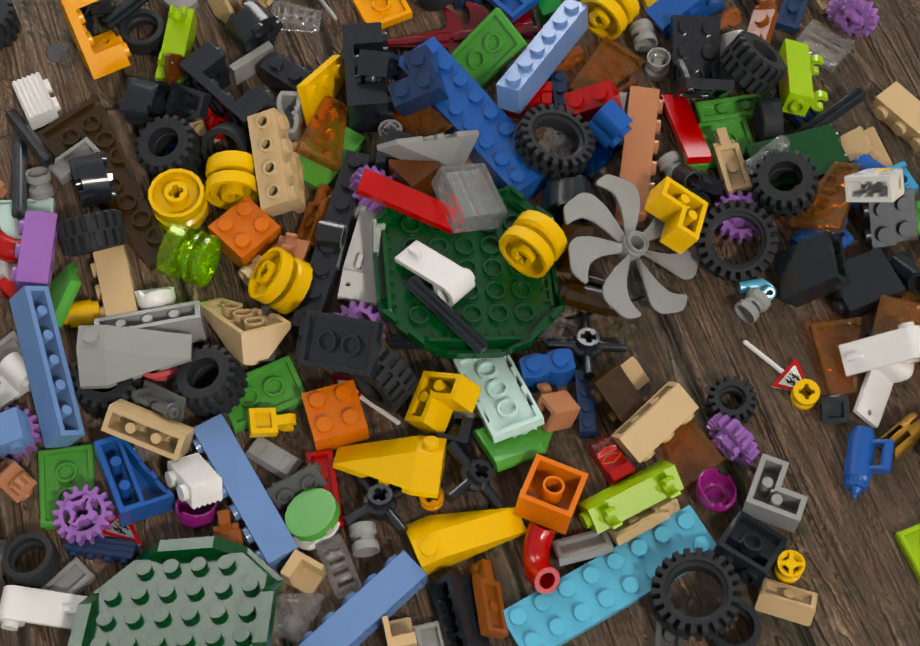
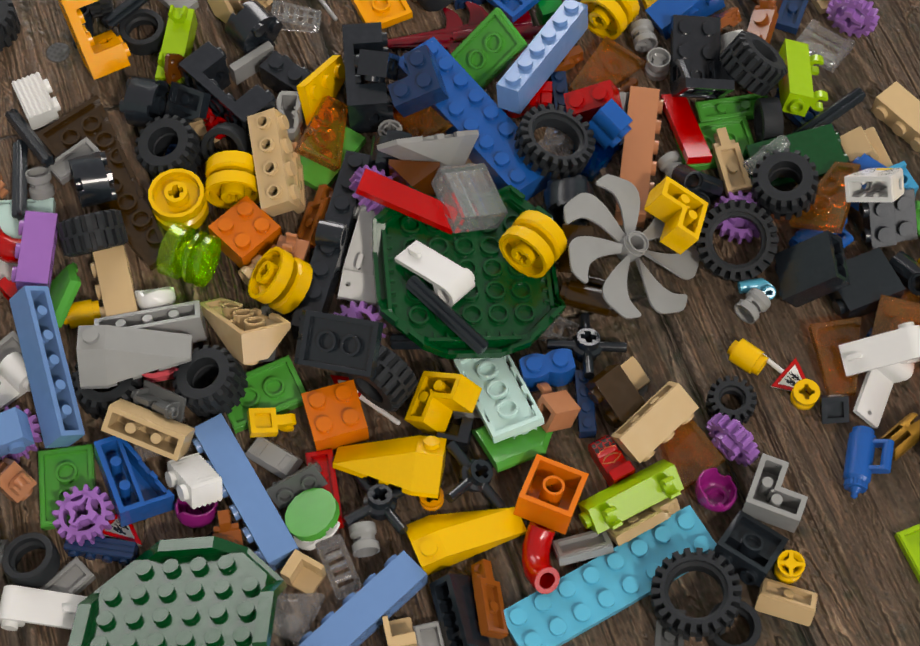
none -> yellow brick [727,338,769,376]

